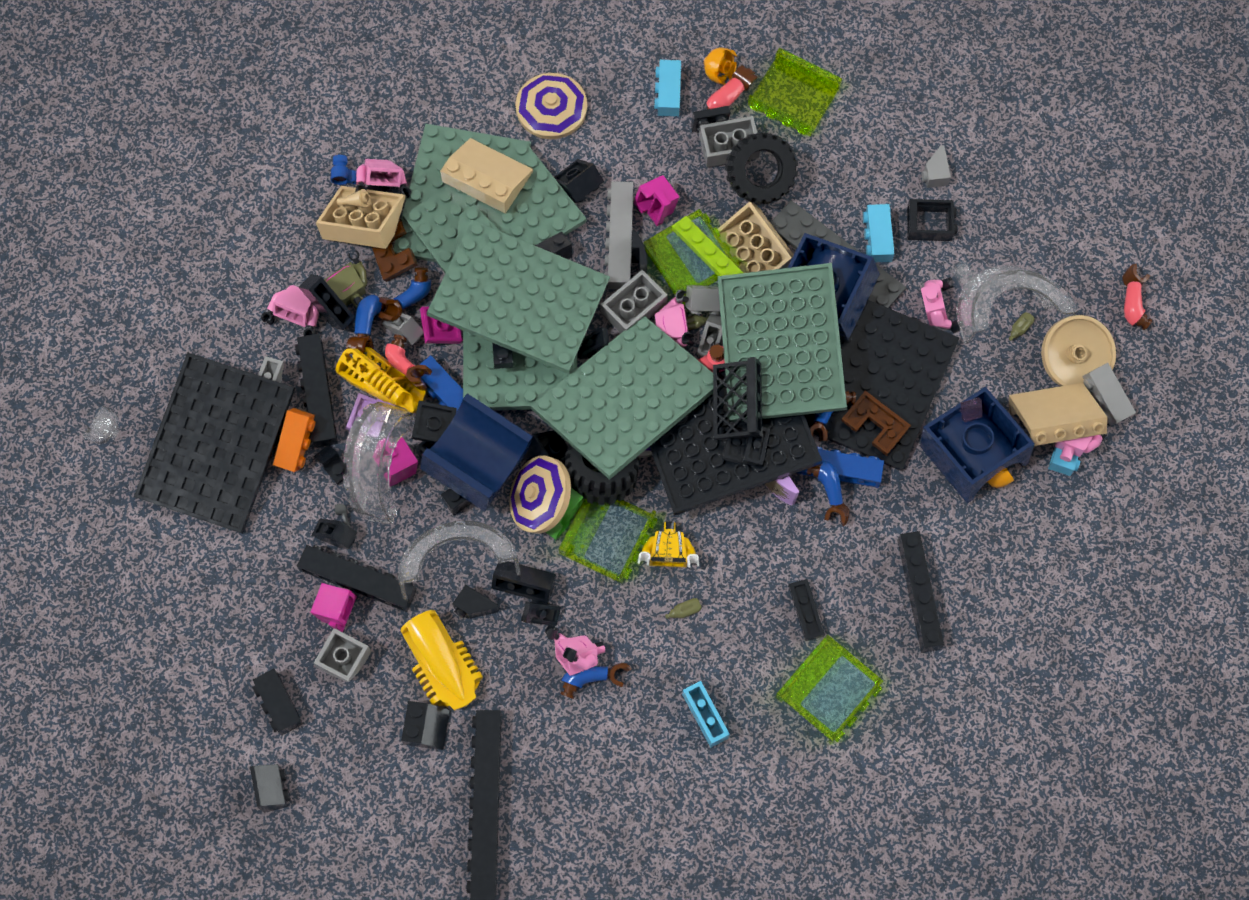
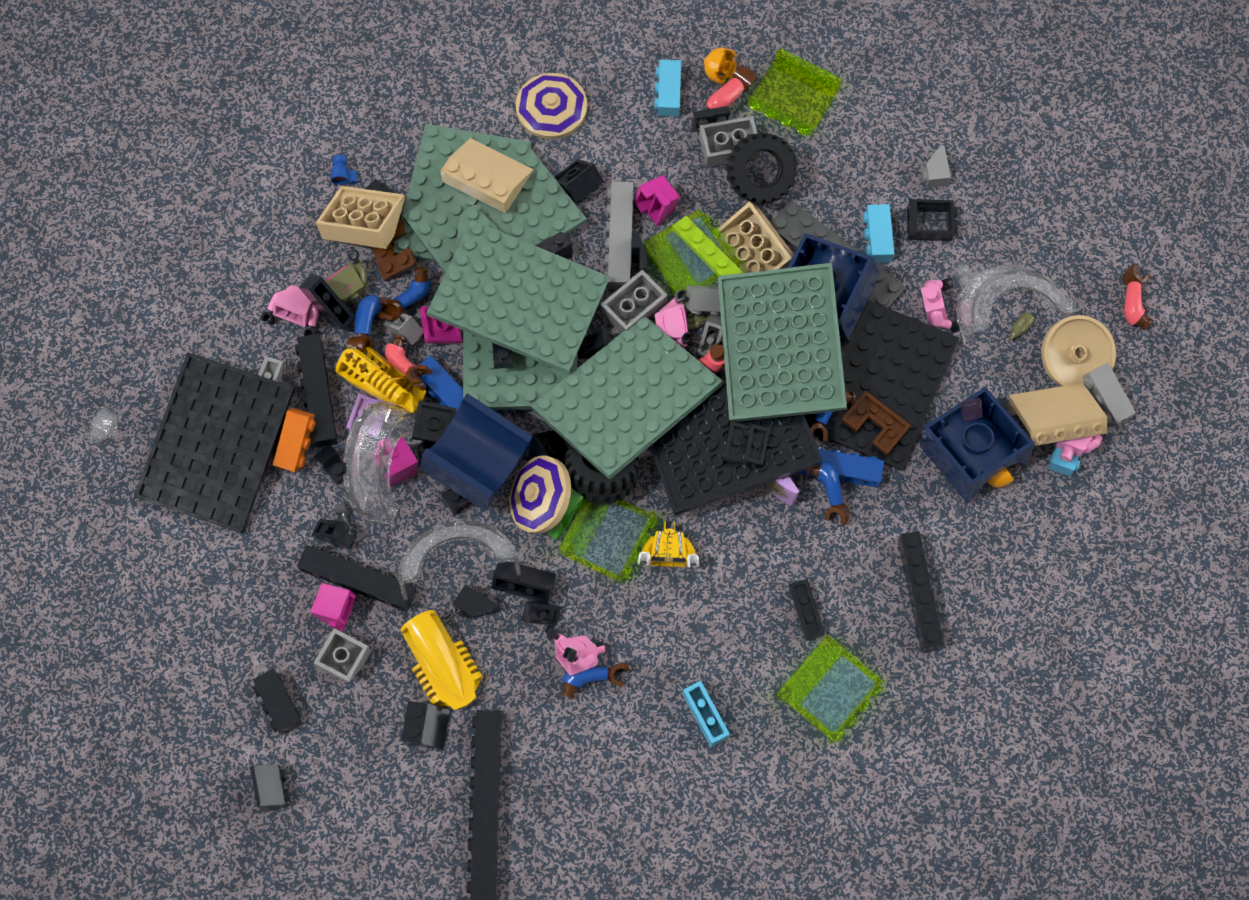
tan cone [336,189,370,207] -> none
bright pink torso [355,159,411,199] -> none
olive piece [665,598,702,619] -> none
black fence [713,357,763,440] -> none

